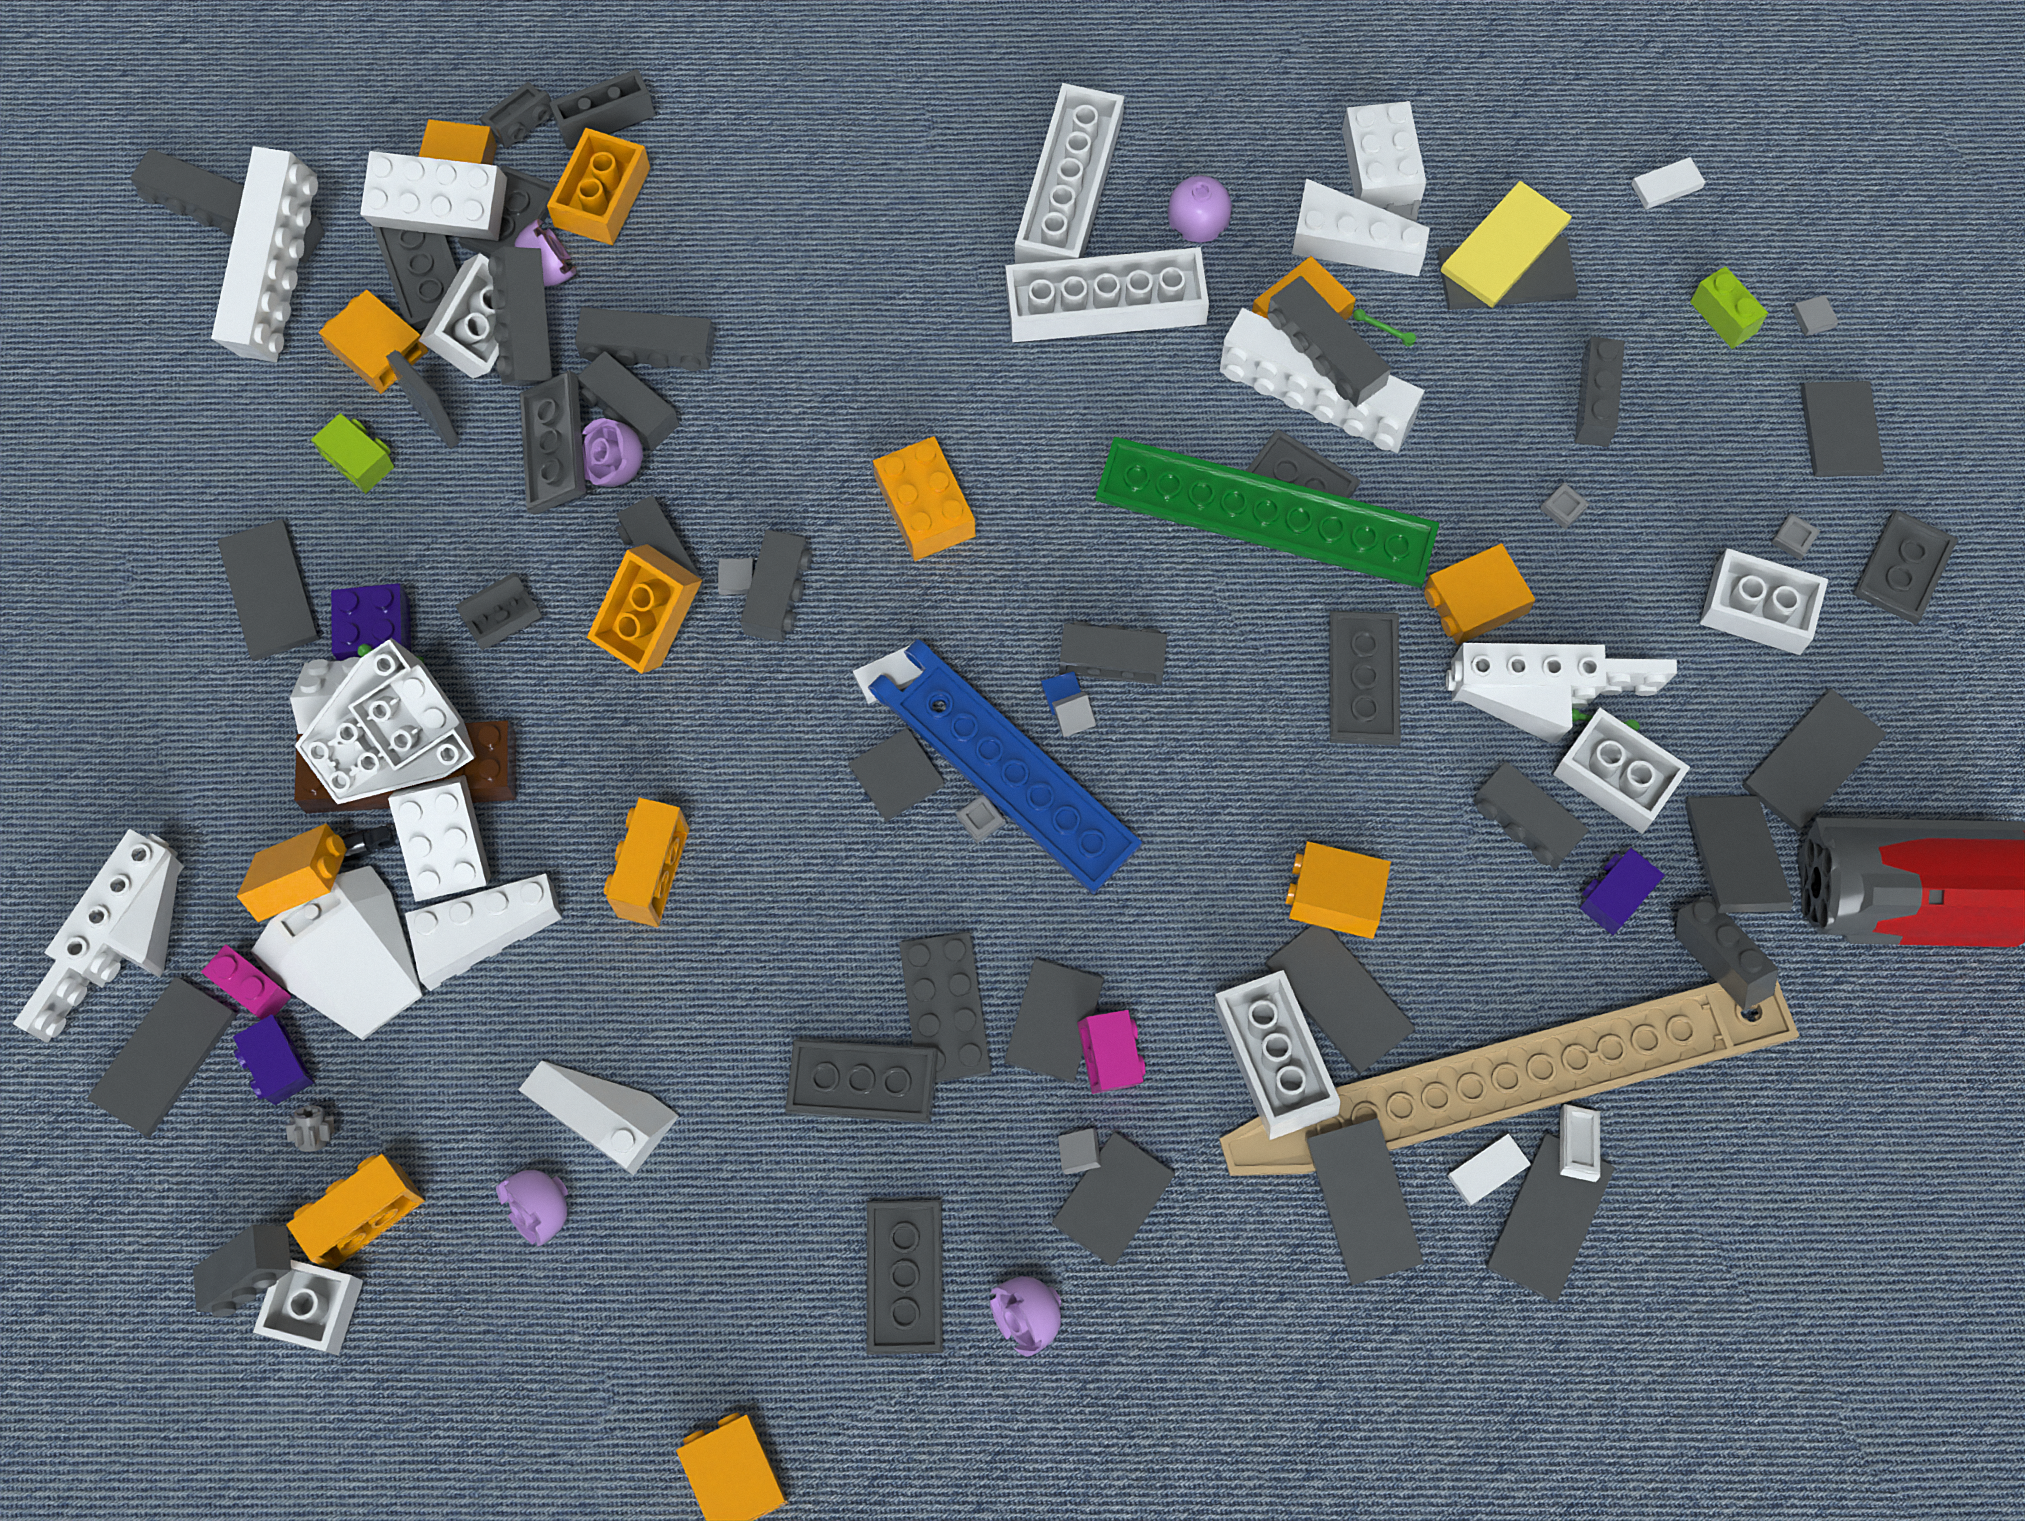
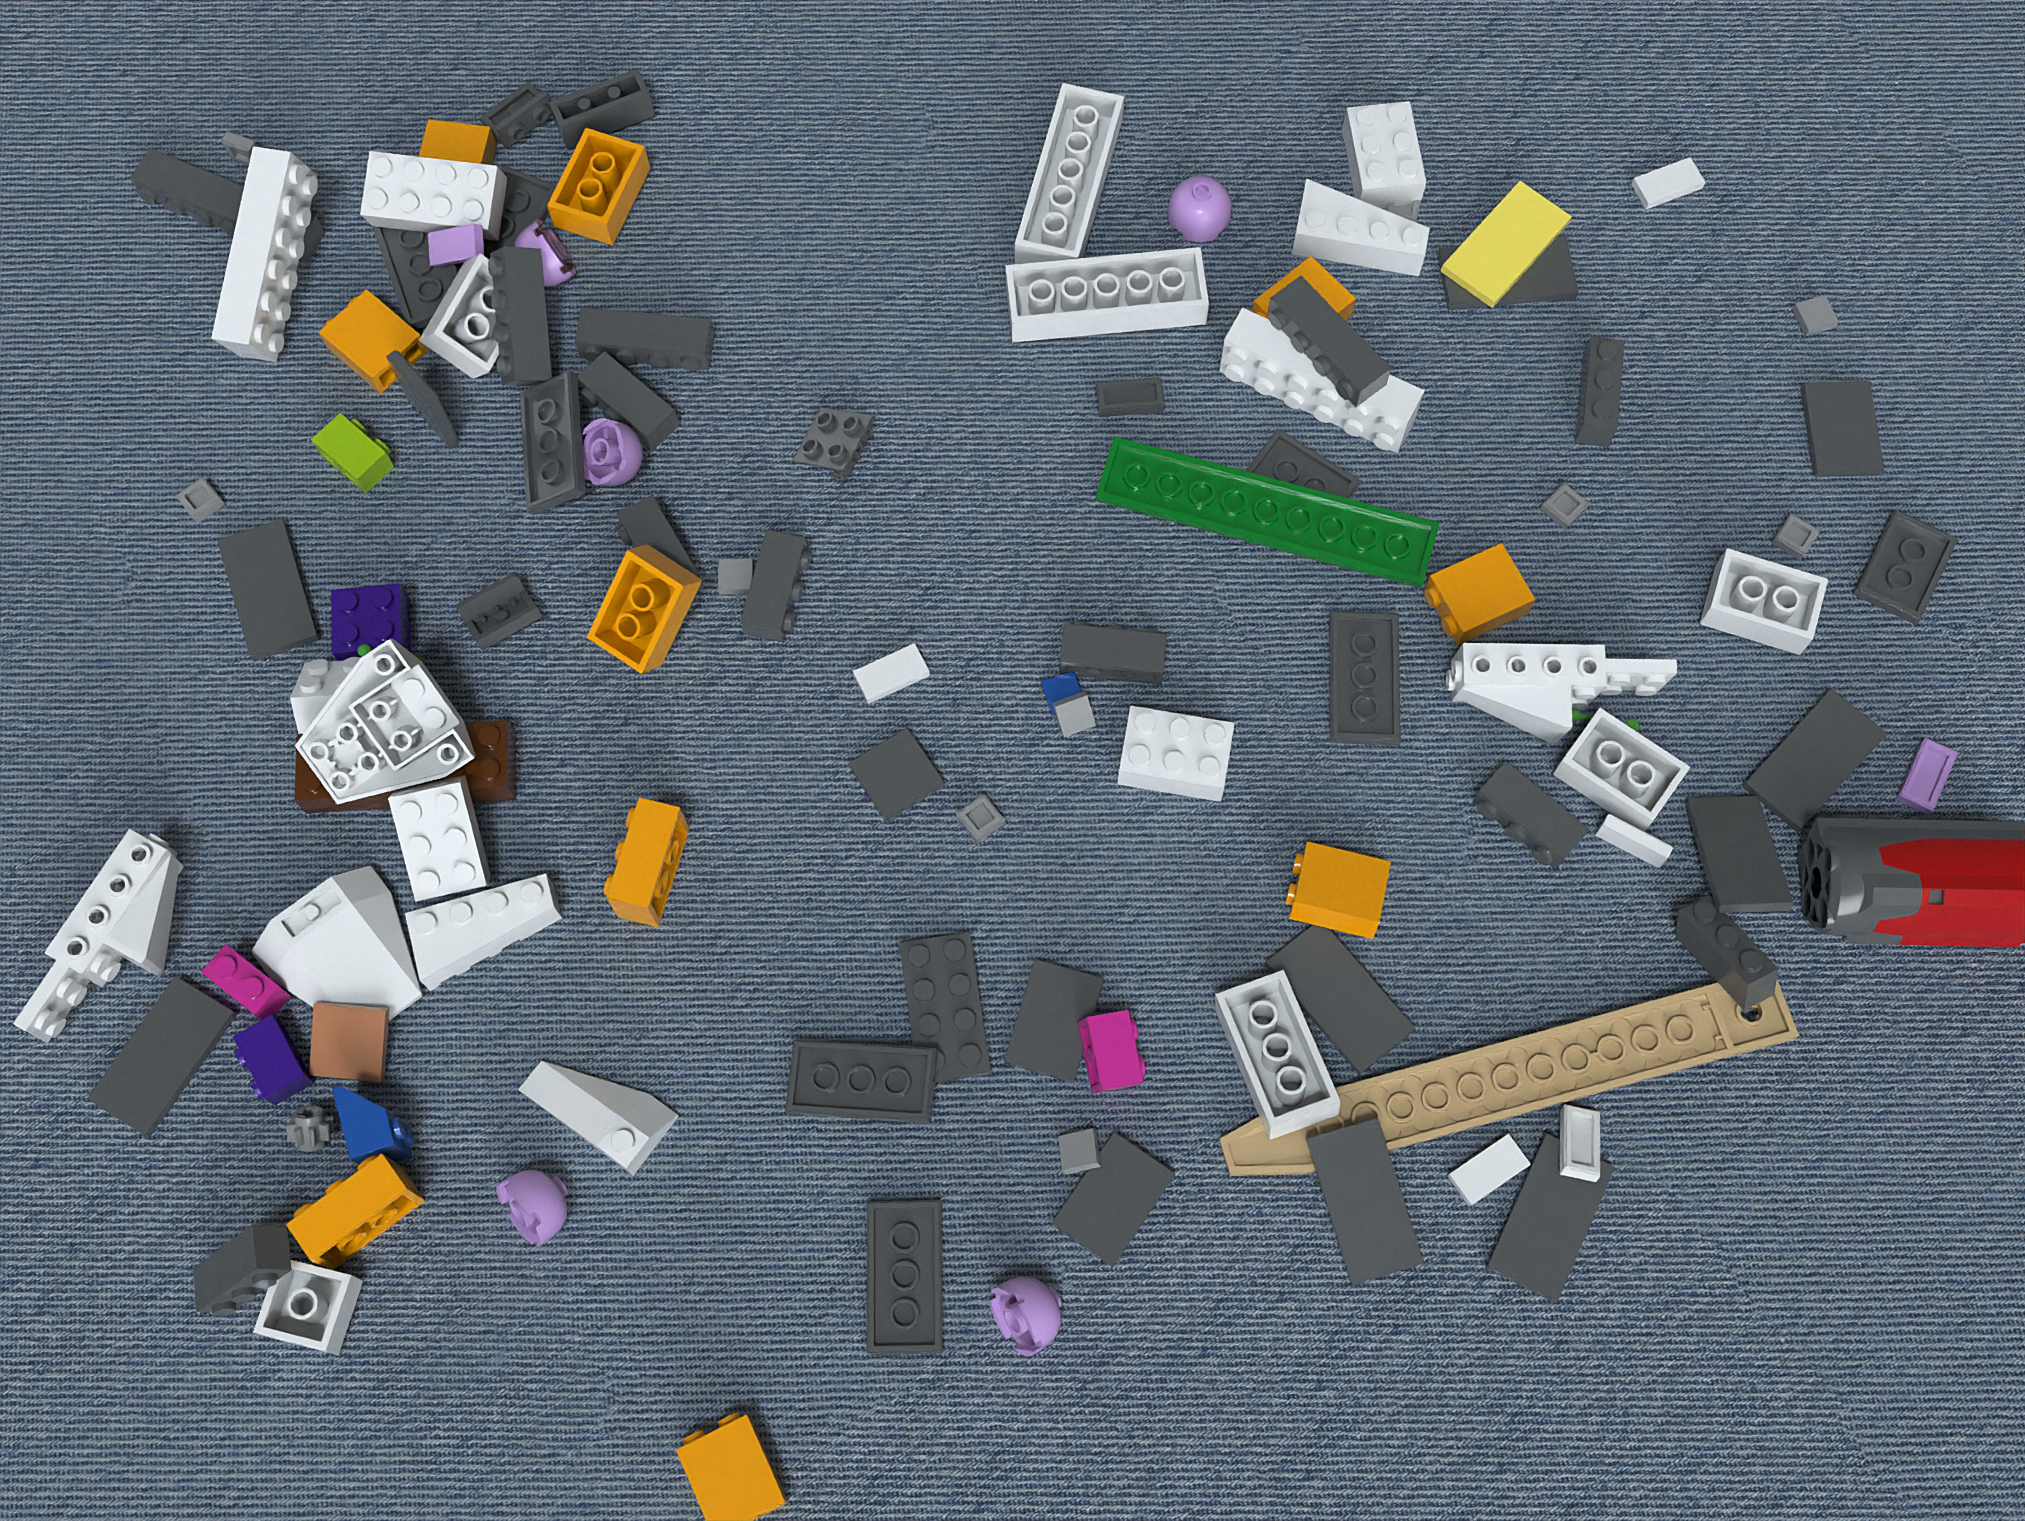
light orange brick [237,823,347,922] -> none
black bar [340,826,395,863] -> none
blue hinge [868,639,1142,895] -> none
light orange brick [873,436,976,562] -> none
bright green hinge [1353,308,1416,347] -> none
dark purple brick [1579,848,1665,936] -> none
lime brick [1690,266,1768,349] -> none
none -> light grey tile [175,476,225,524]
none -> light grey tile [222,131,258,165]
none -> nougat tile [309,1001,389,1083]
none -> blue slope [332,1086,415,1164]
none -> lavender tile [428,224,484,267]
none -> dark grey hinge [792,407,874,481]
none -> dark grey tile [1095,377,1165,417]
none -> white brick [1118,706,1235,802]
none -> white tile [1595,814,1673,868]
none -> lavender tile [1896,737,1958,815]

